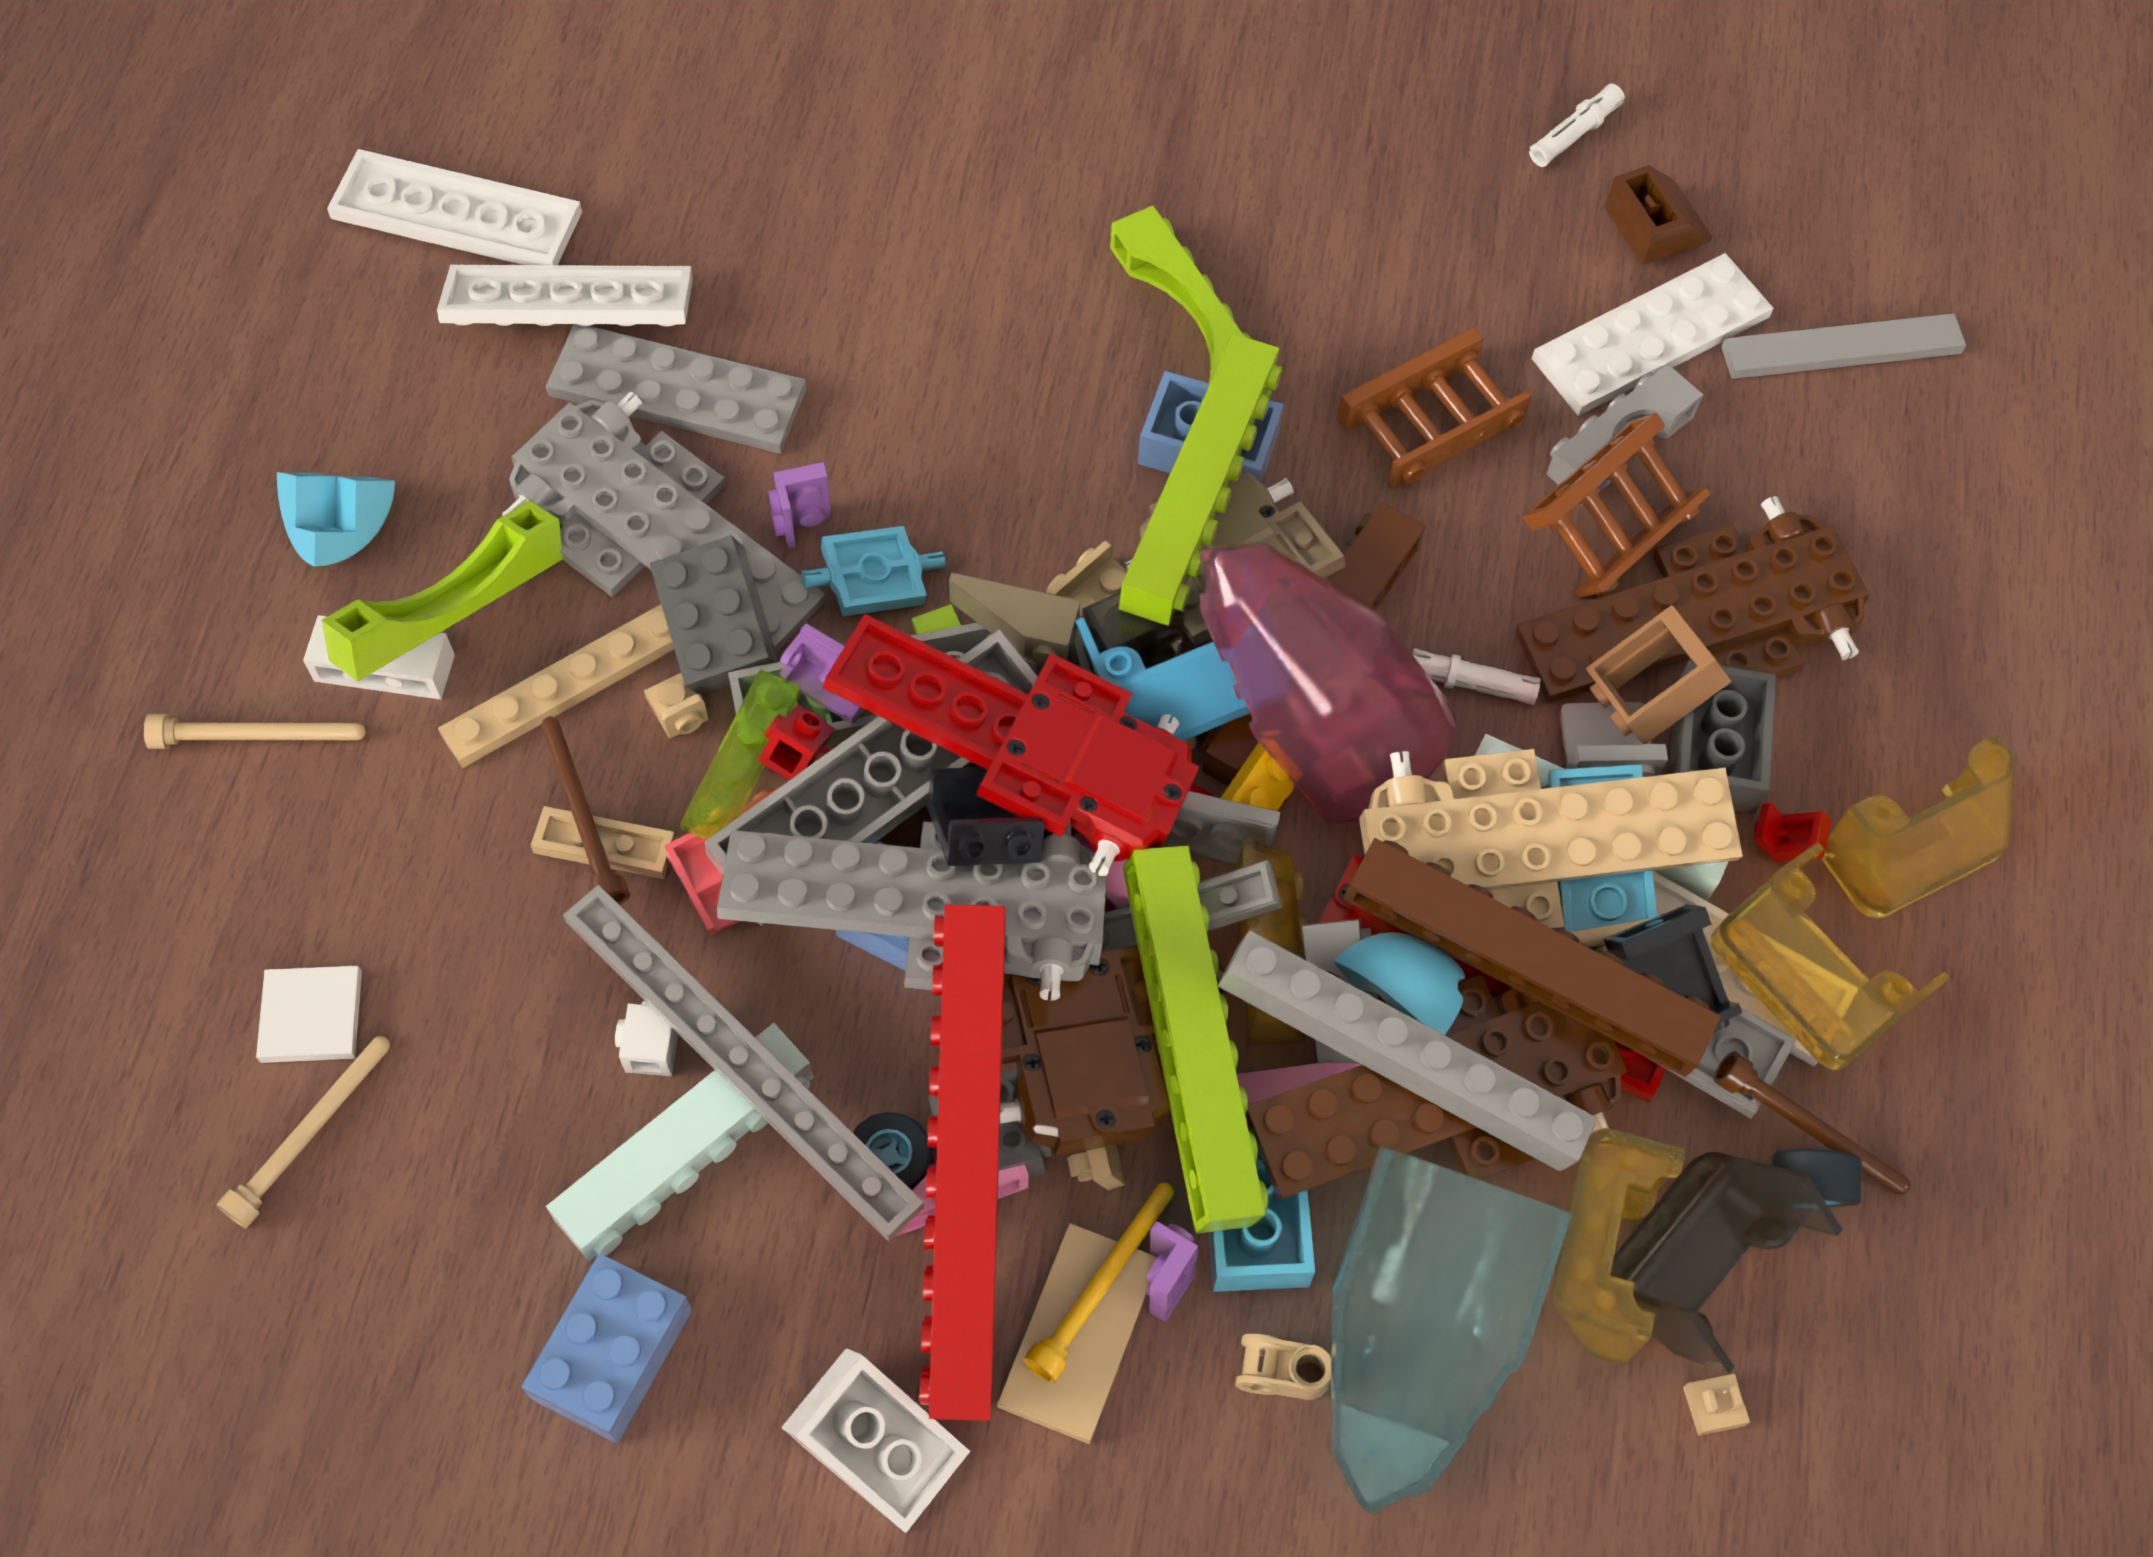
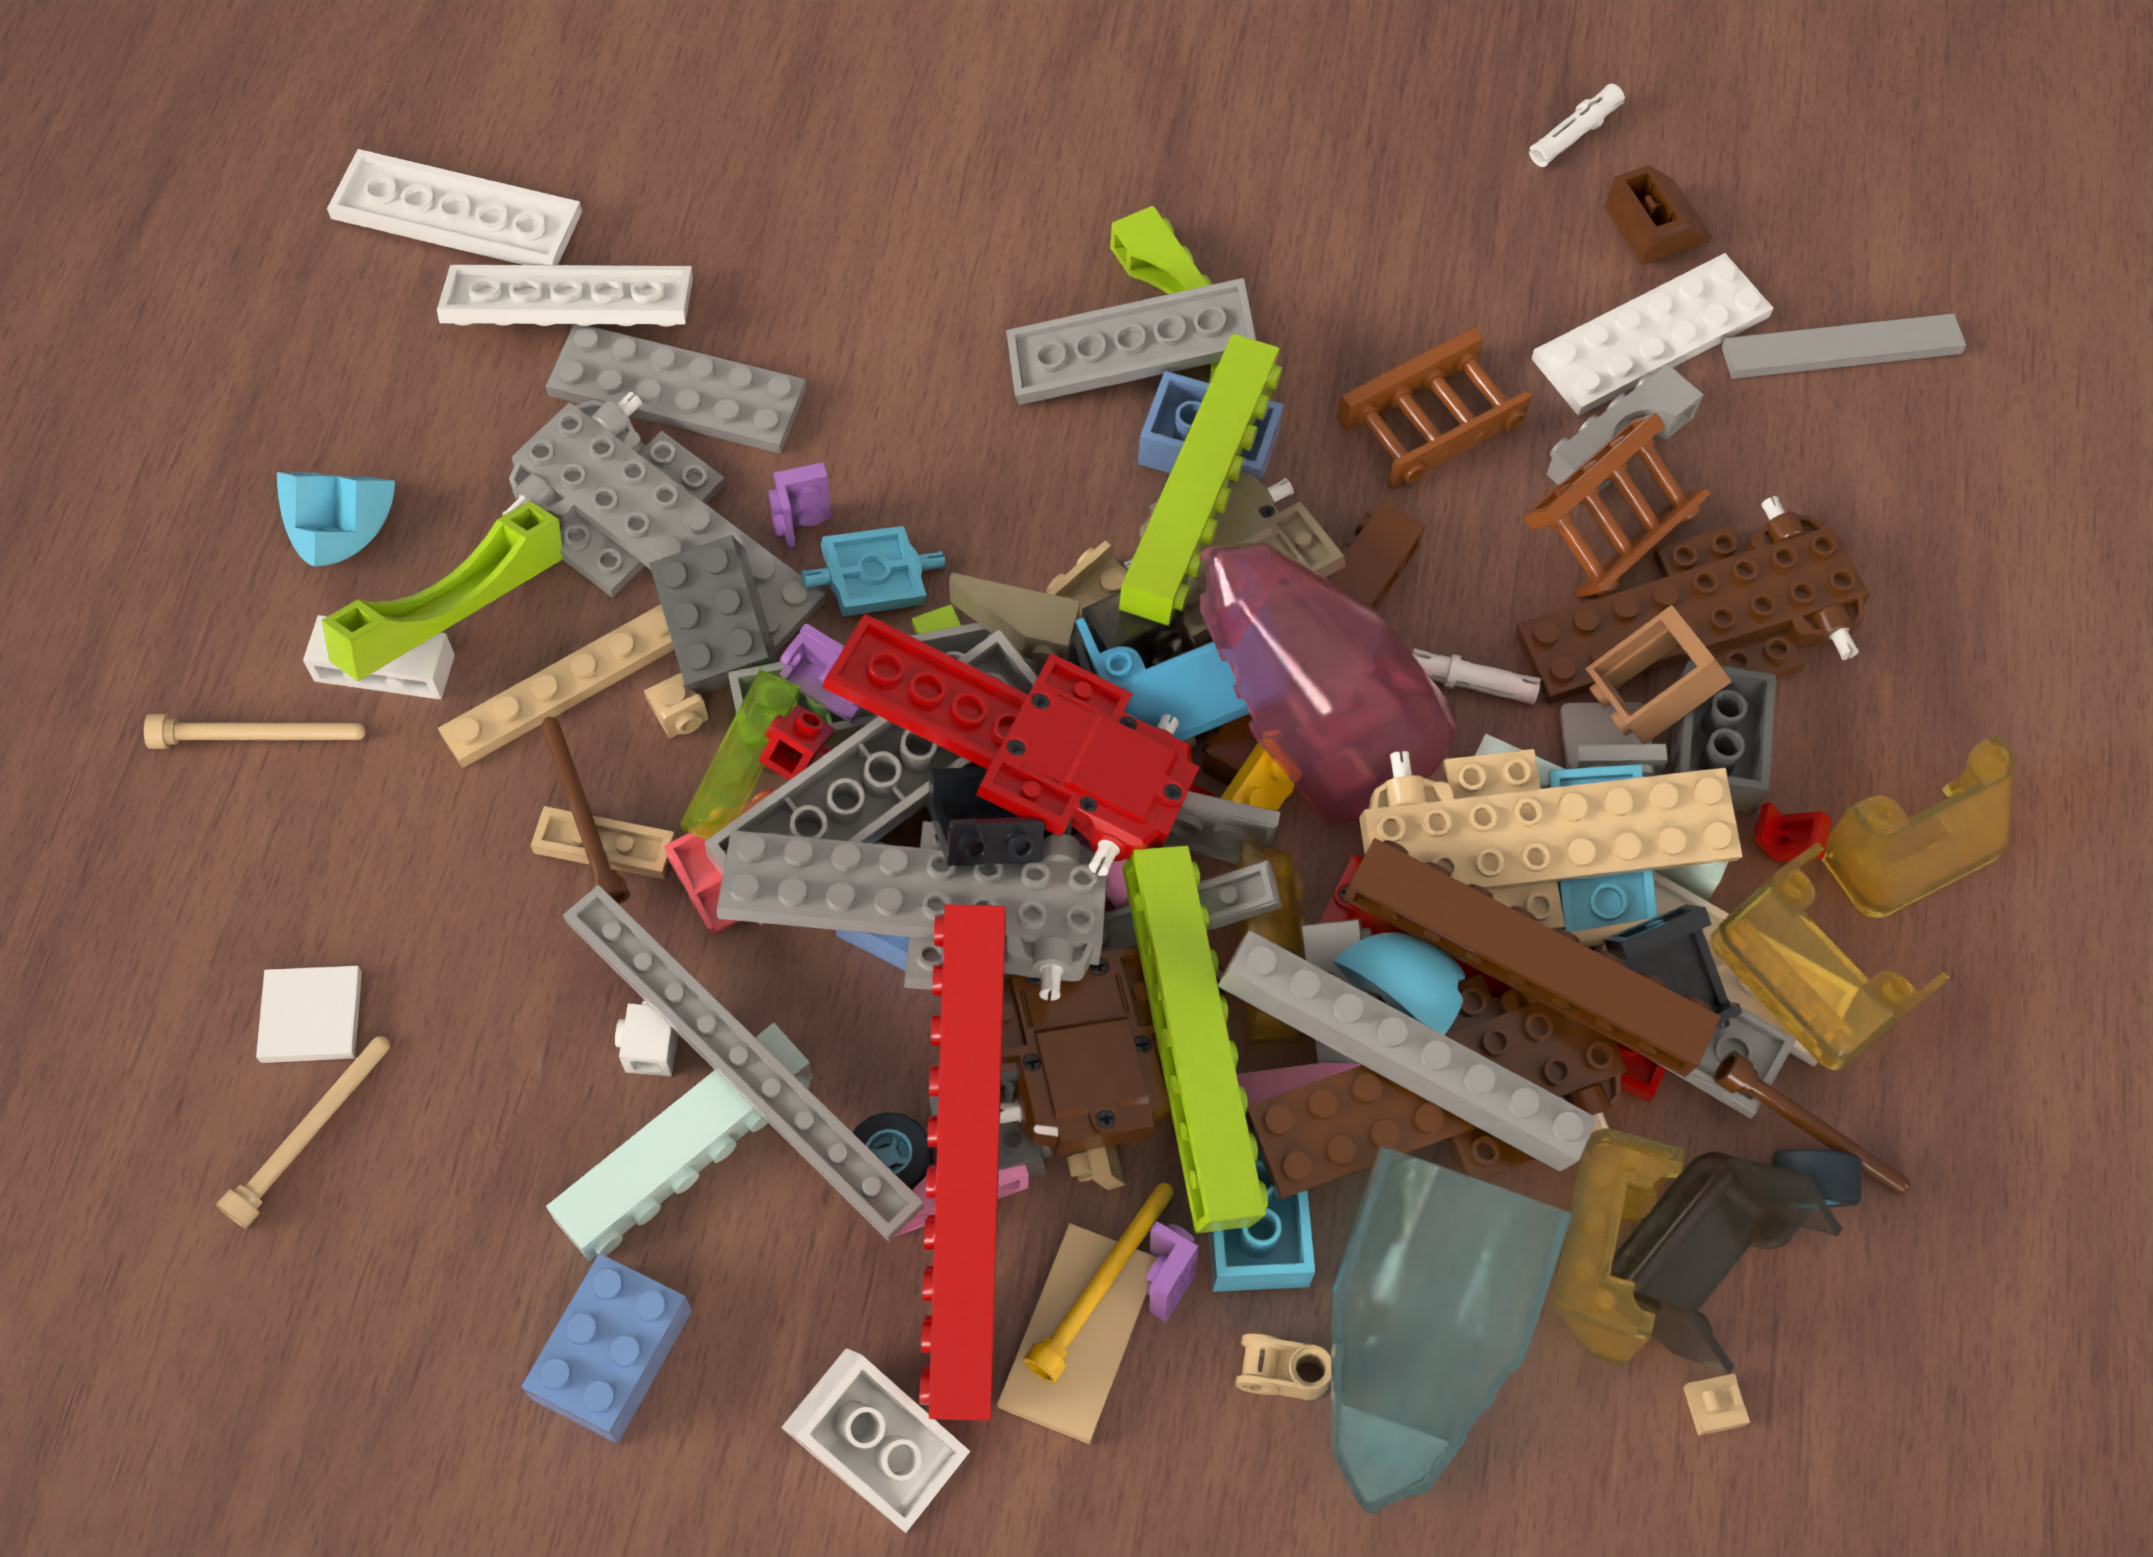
none -> light grey plate [1006,278,1256,405]

